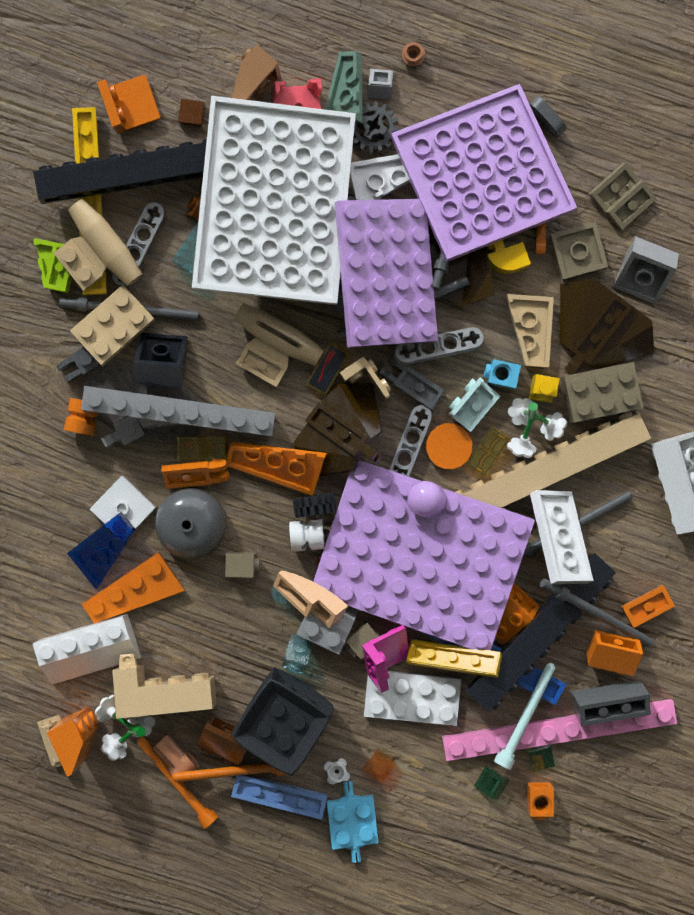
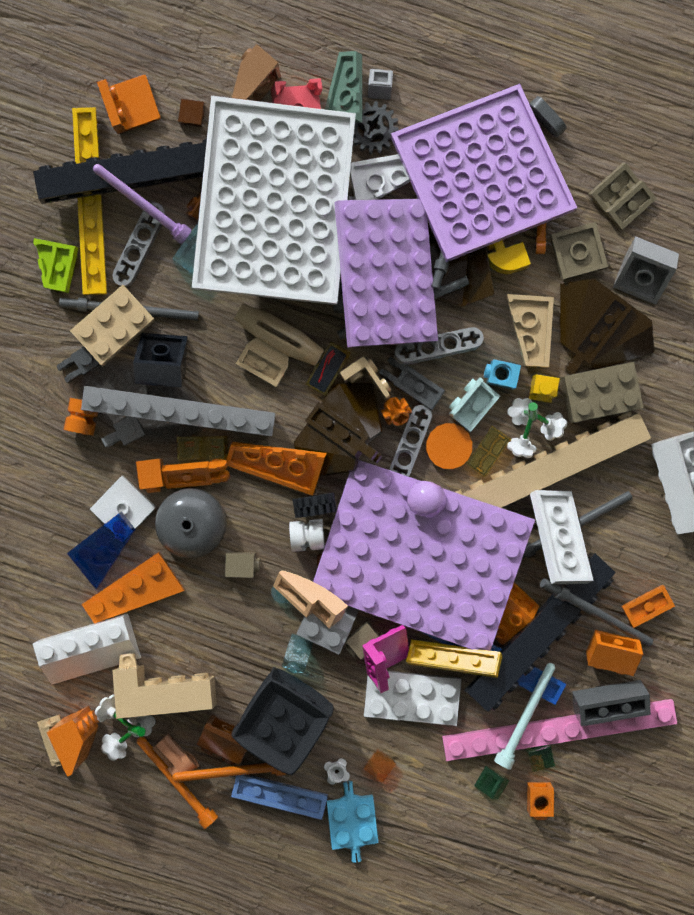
tan plate [54,199,142,291] -> none
nougat plate [402,43,425,67] -> none
none -> lavender piece [93,164,192,244]
none -> orange brick [136,459,165,493]
none -> orange gear [381,397,412,426]

